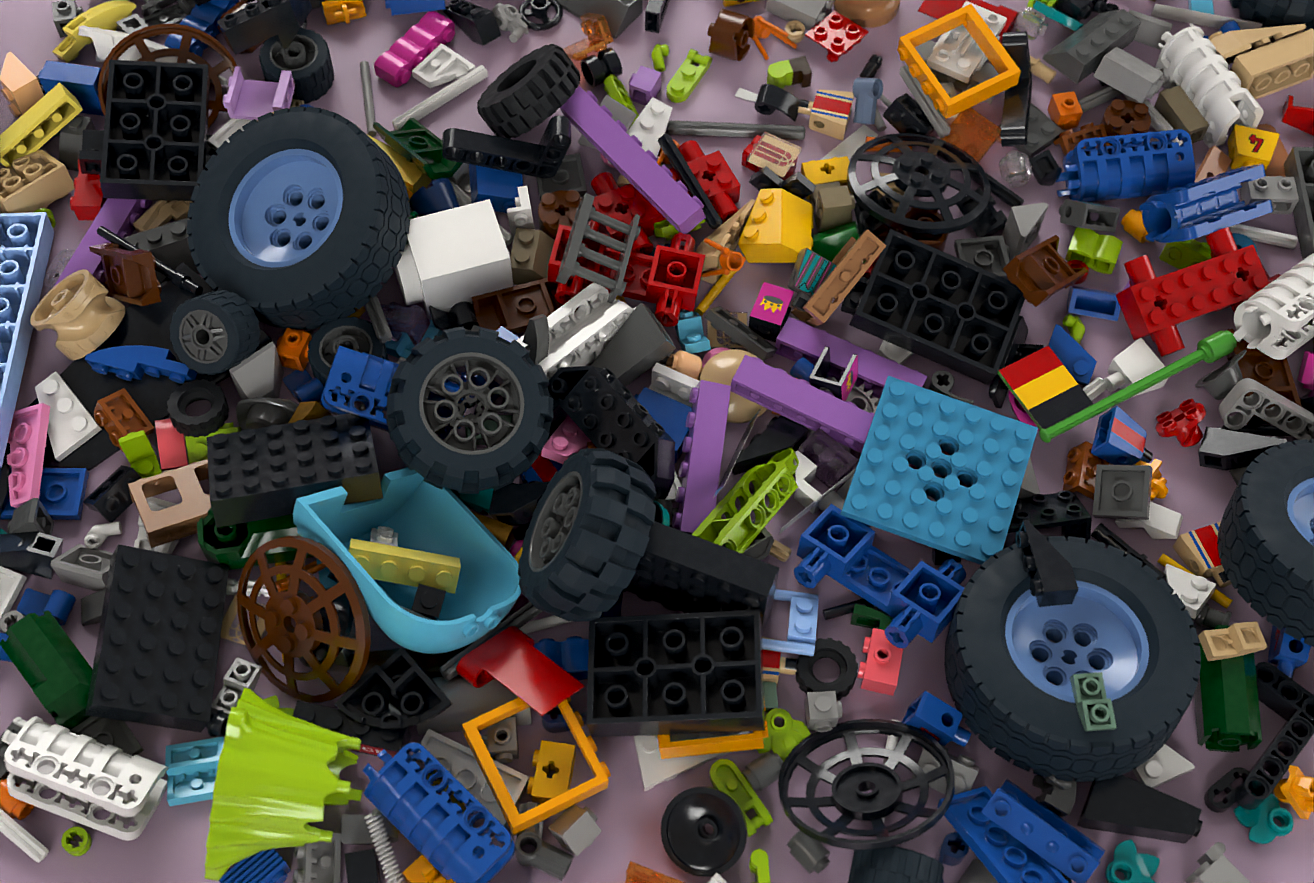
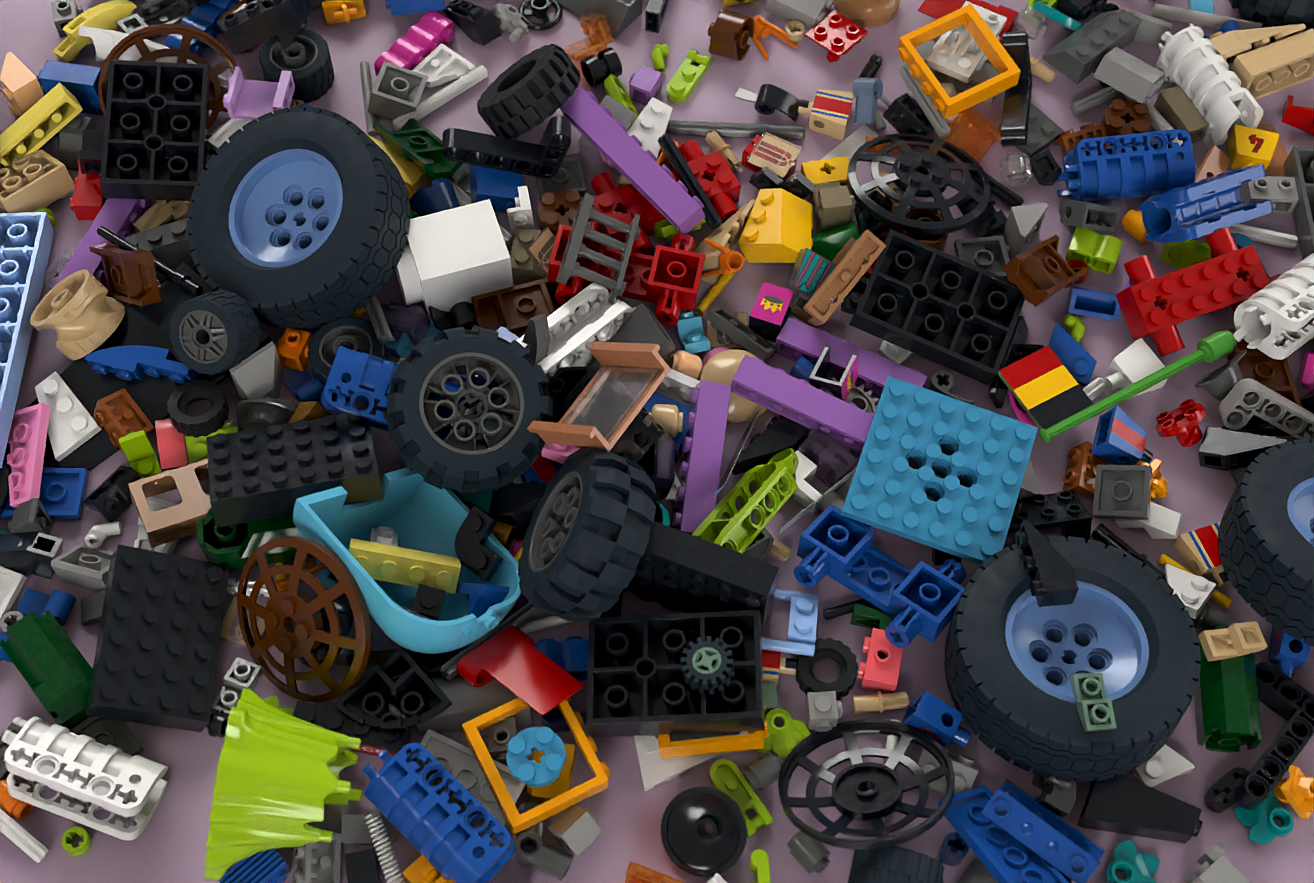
medium azure slope [165,736,225,806] -> none
leg [766,56,812,89] -> none
orange brick [1047,91,1083,130] -> none
none -> light grey slope [367,61,428,119]
none -> black plate [455,505,503,582]
none -> blue slope [456,582,509,618]
none -> dark azure plate [506,727,566,788]
none -> piece [525,227,556,278]
none -> piece [527,342,671,452]
none -> tan head [649,404,683,438]
none -> black wheel [680,636,735,694]
none -> tan axle [705,131,742,172]
none -> tan axle [852,691,909,714]

